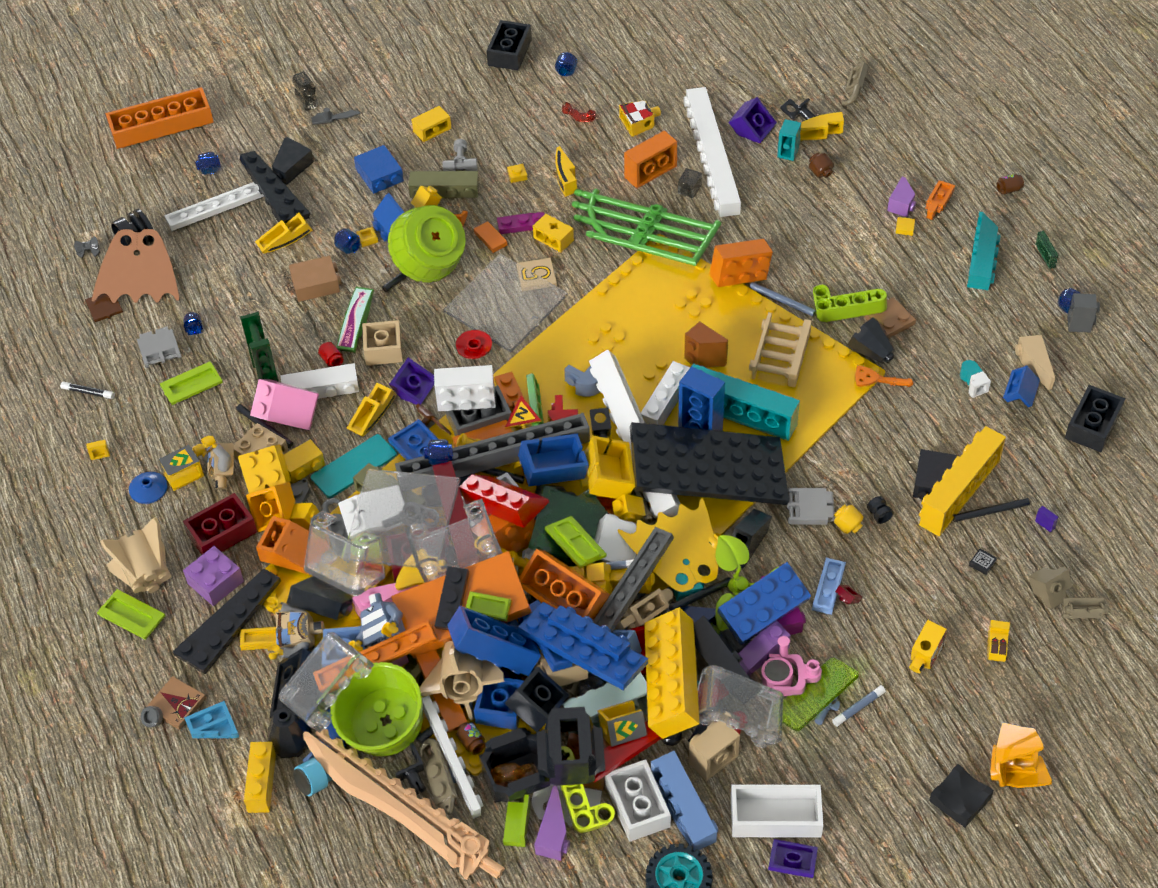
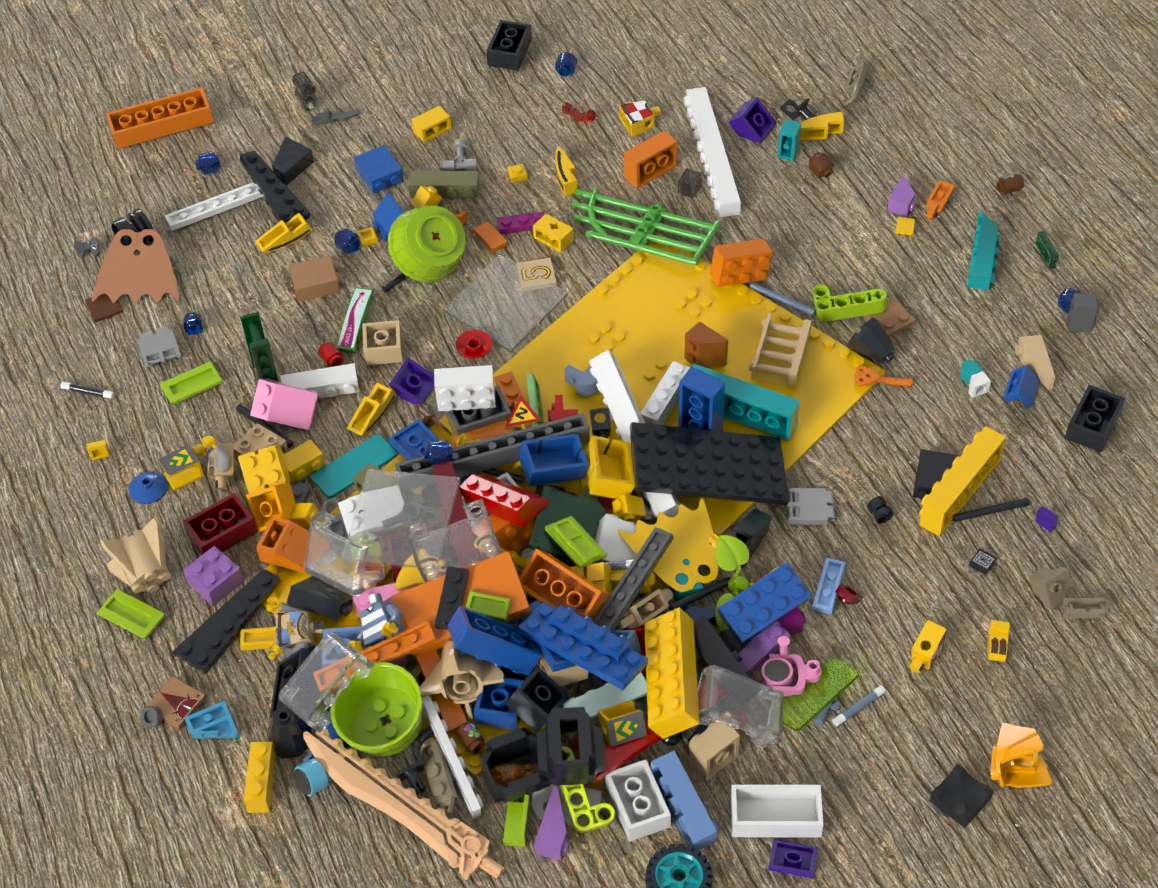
yellow head [834,504,863,534] -> none

